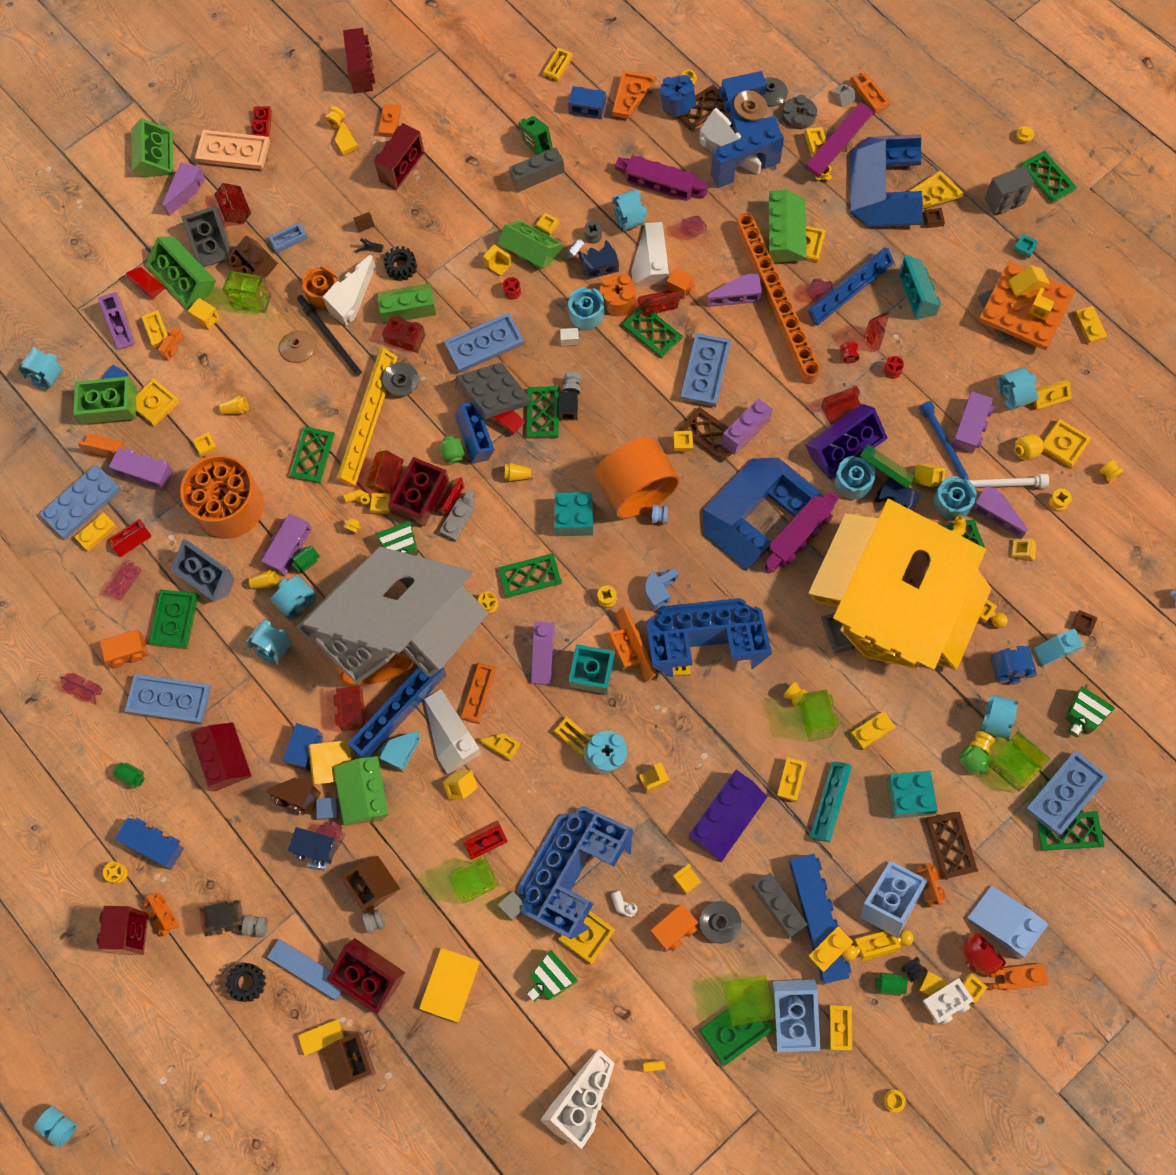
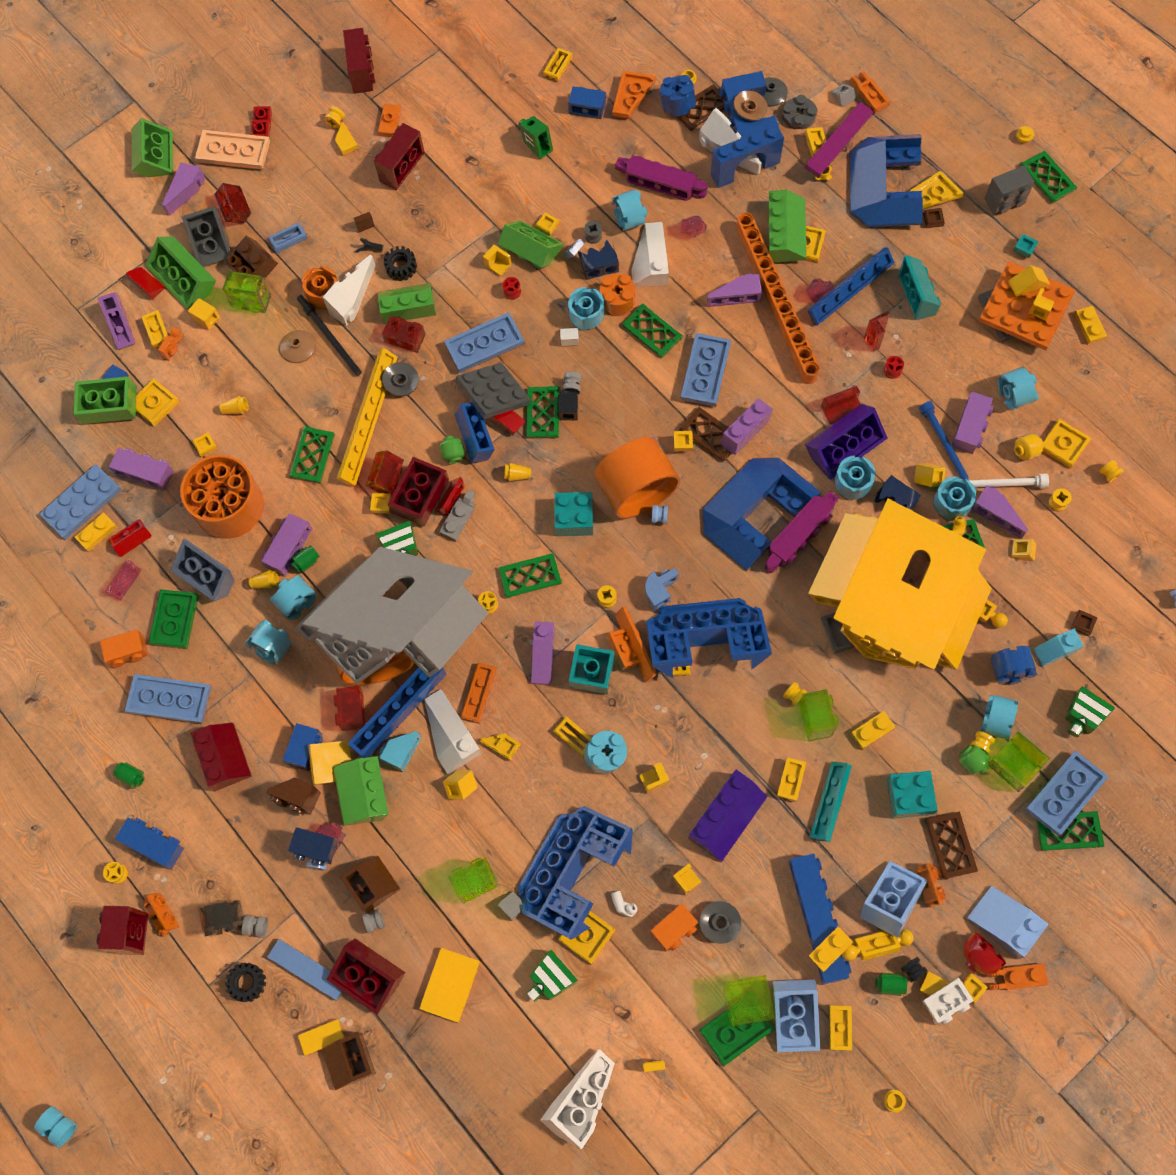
medium azure brick [18,347,63,390] -> none
clear pink hinge [60,673,103,704] -> none
orange panel [77,433,124,459] -> none
medium blue tile [316,798,338,820] -> none
yellow arm [343,489,371,505] -> none
yellow plate [343,517,362,533] -> none
red slope [462,820,508,860] -> none
dark grey brick [509,147,564,192] -> none
clear red panel [638,290,680,316] -> none
orange brick [666,267,695,299] -> none
dark grey brick [752,872,808,939] -> none
red wheel [840,342,860,364] -> none
green tile [860,444,915,488] -> none
yellow plate [1033,380,1072,409] -> none

